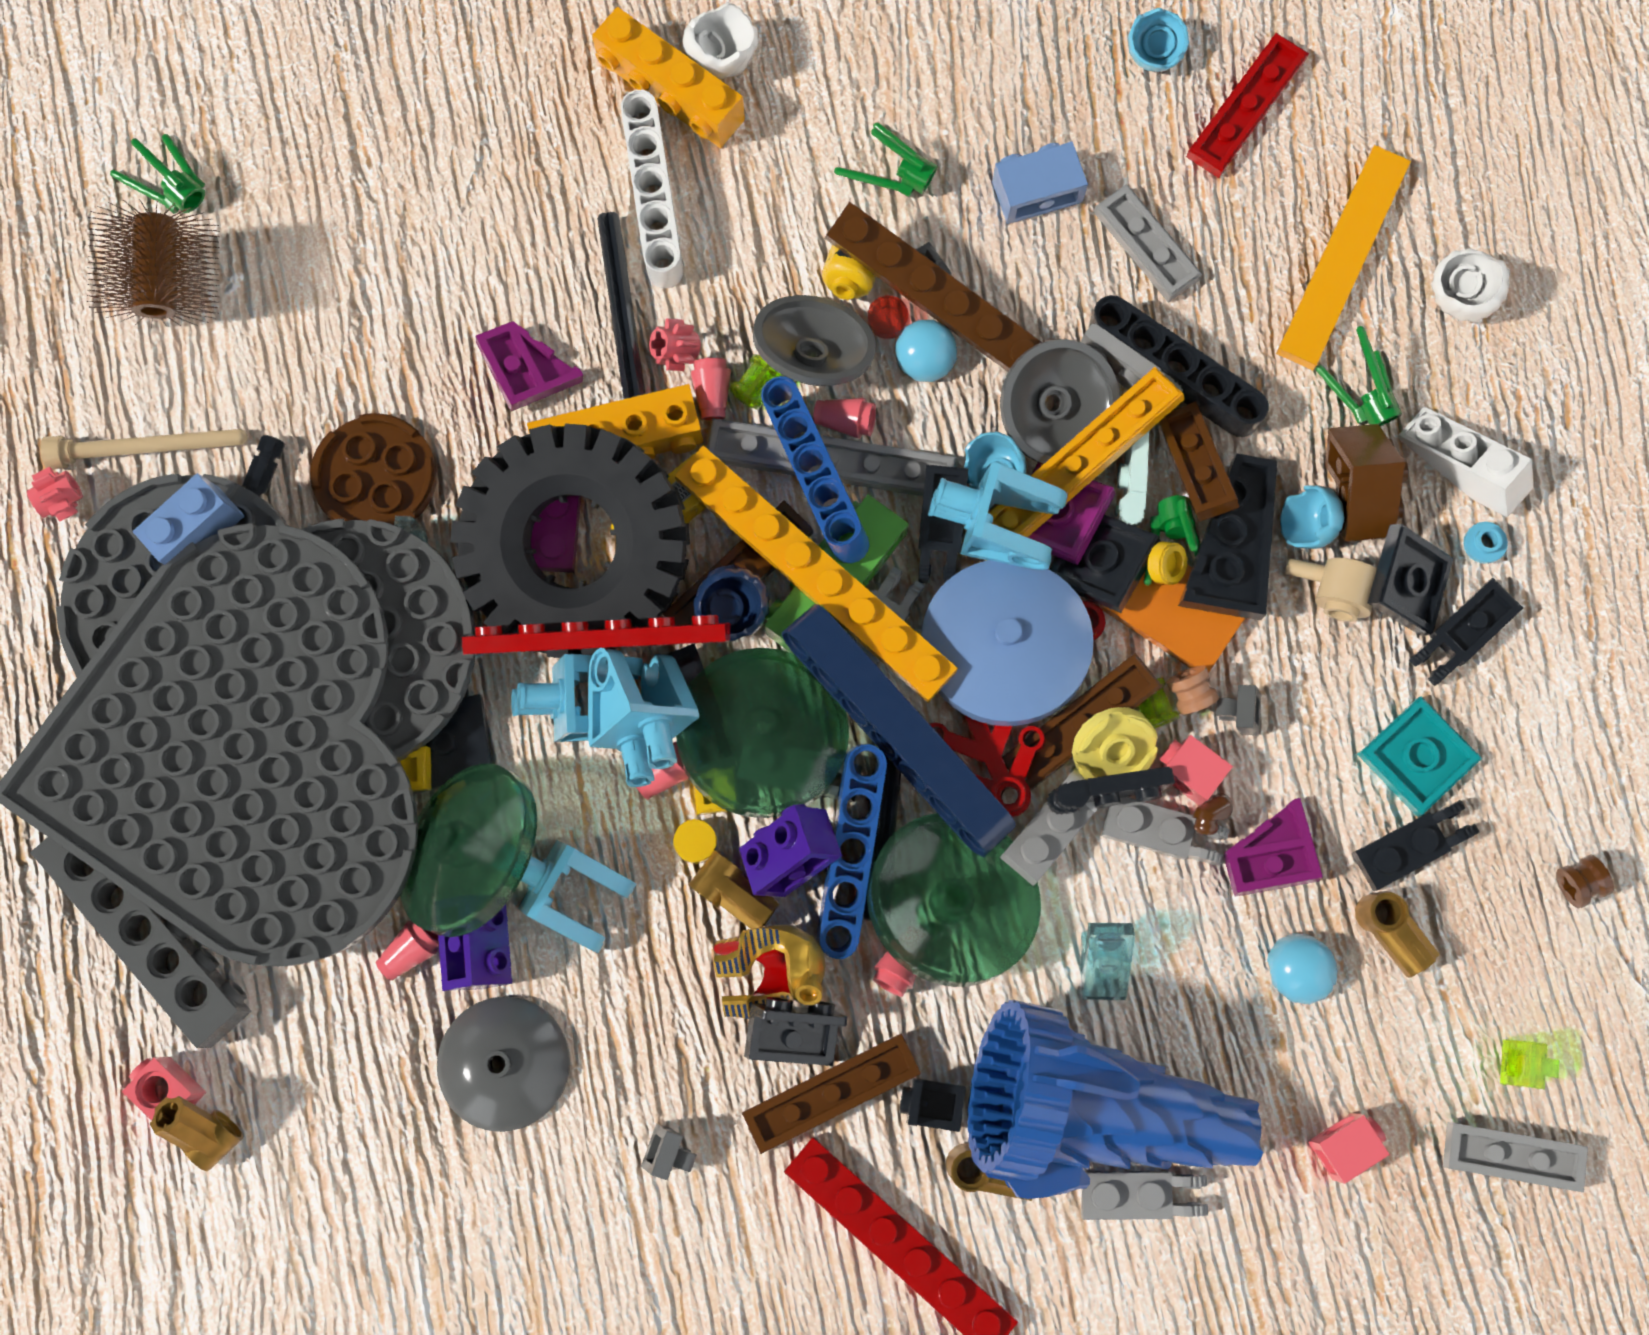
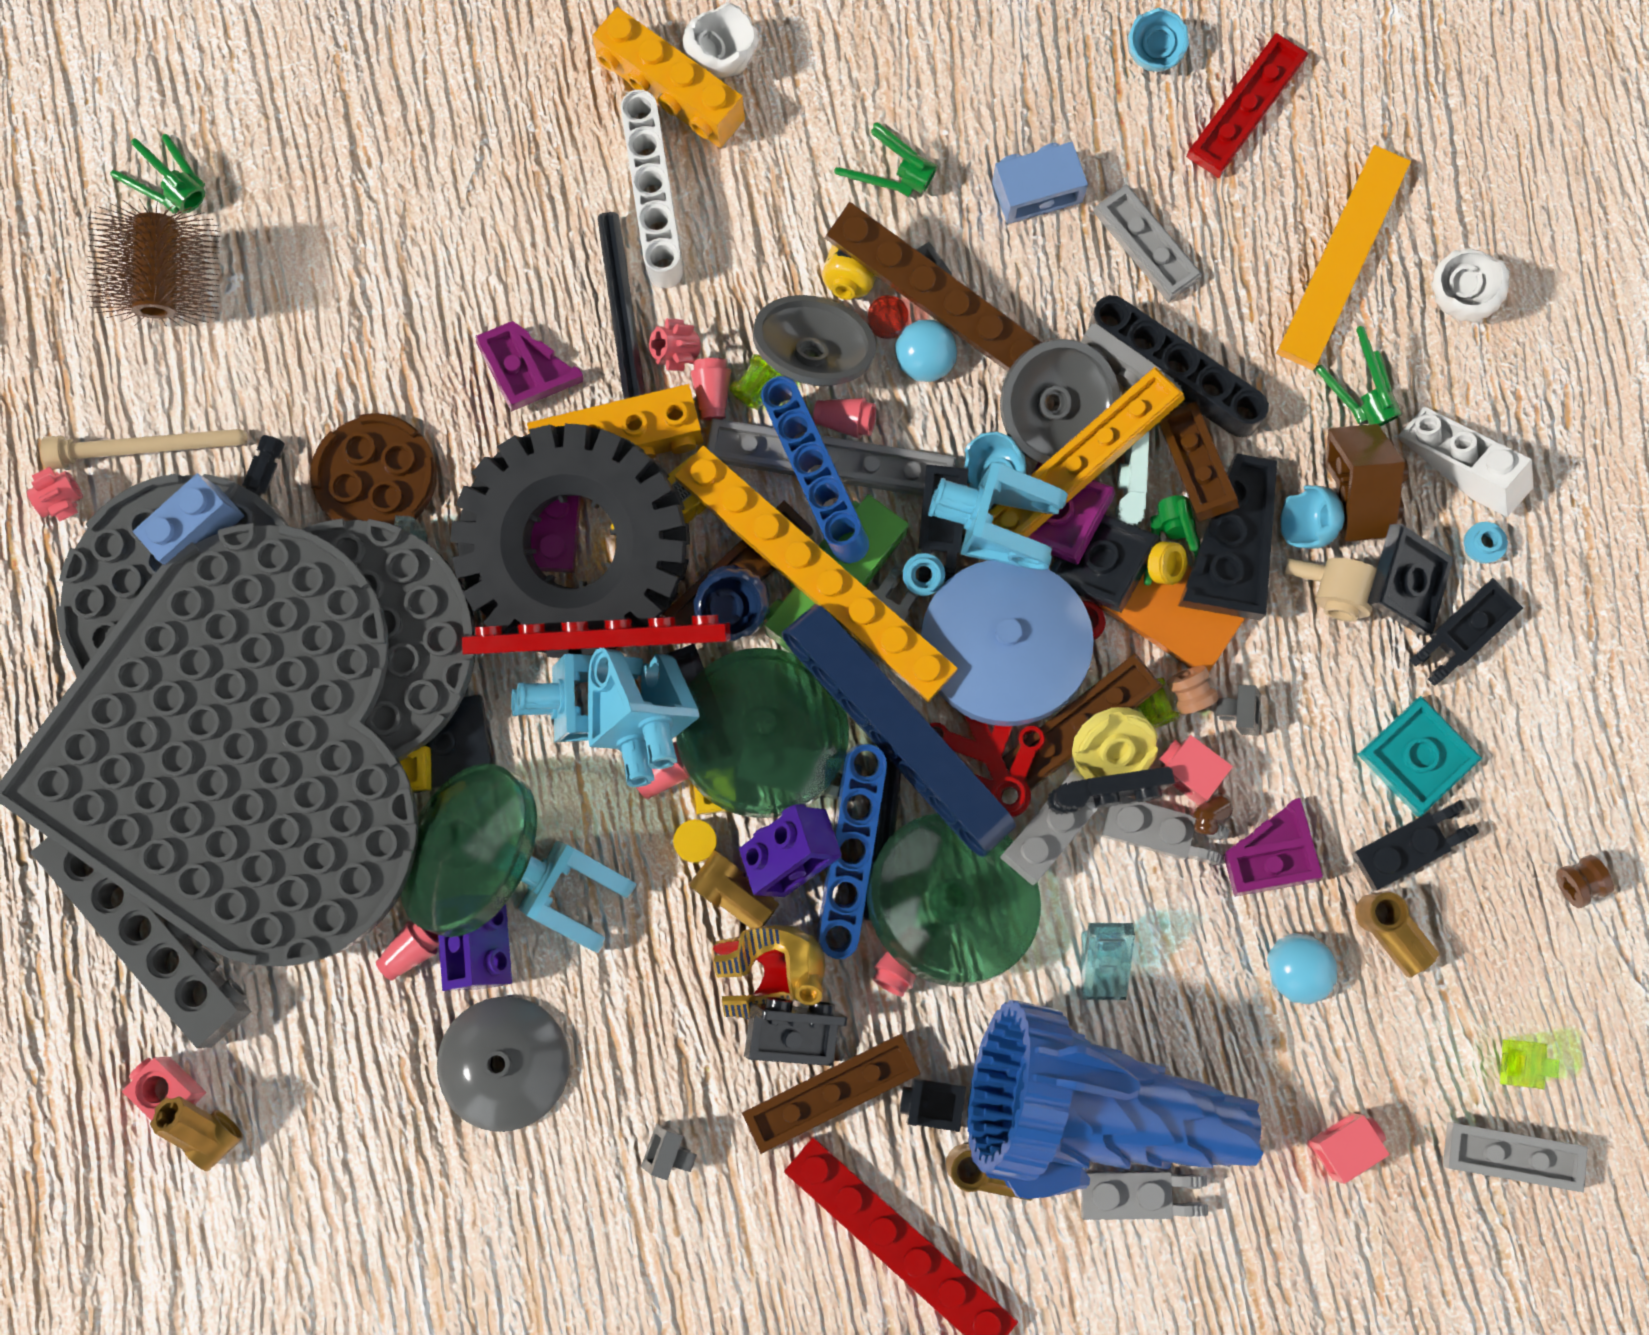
none -> medium azure plate [903,553,945,596]

